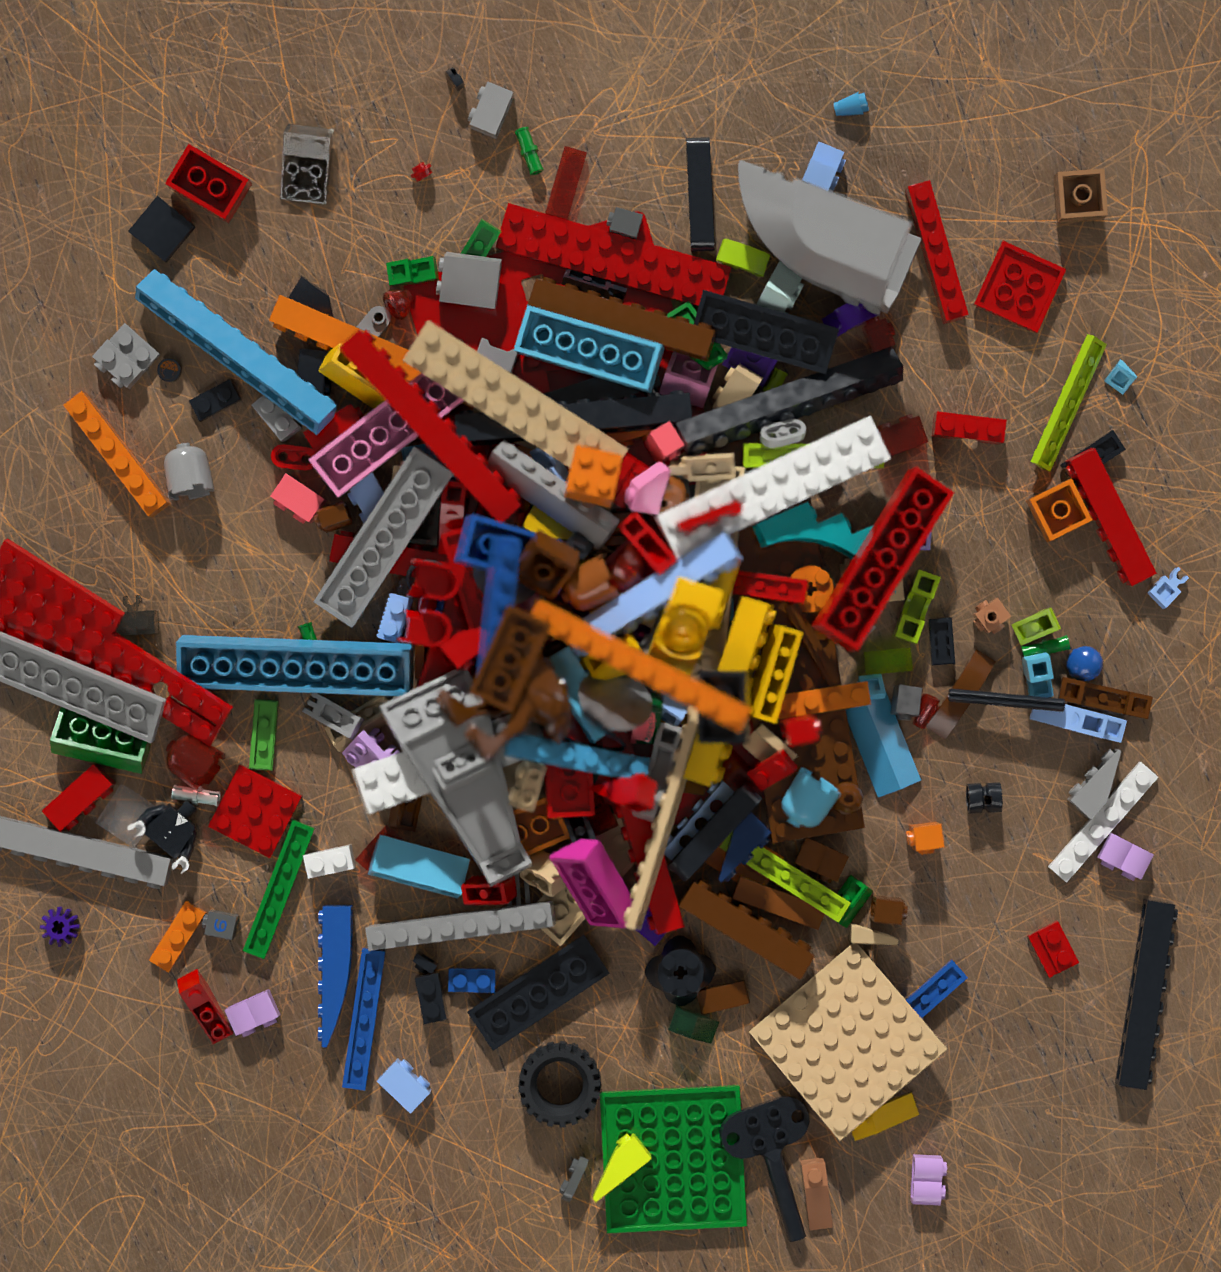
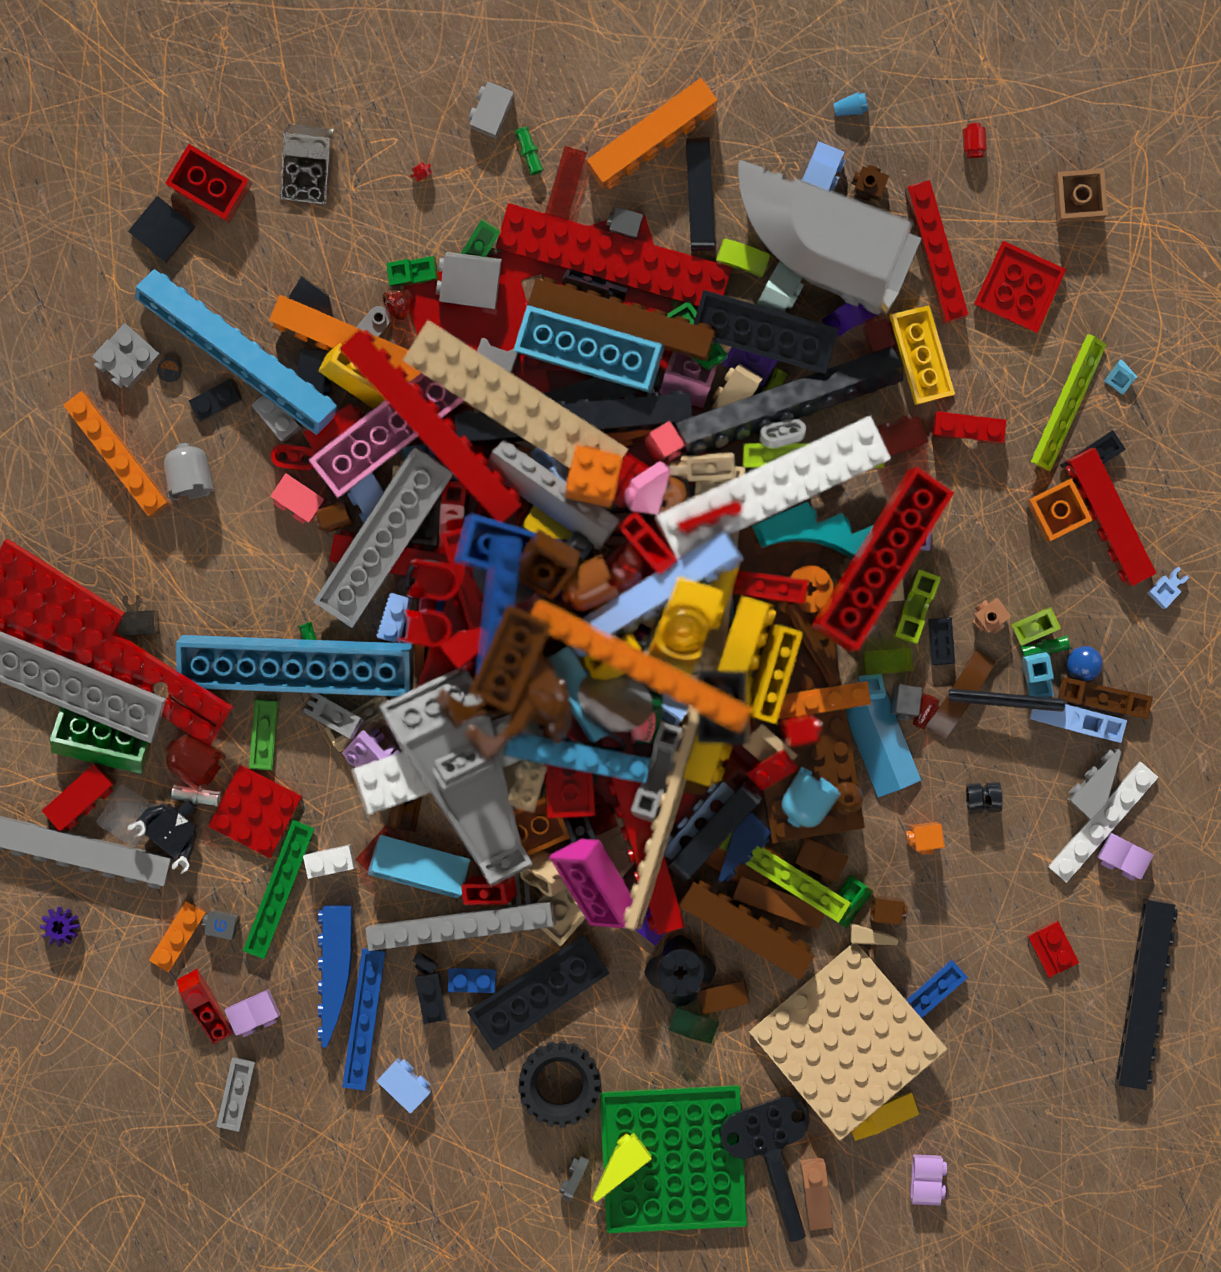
black tile [445,67,465,91] -> none
red slope [591,773,657,813] -> none
none -> light grey plate [216,1057,256,1132]
none -> orange brick [587,78,718,190]
none -> reddish brown brick [851,165,889,201]
none -> yellow slope [889,305,955,405]
none -> red brick [962,123,987,158]

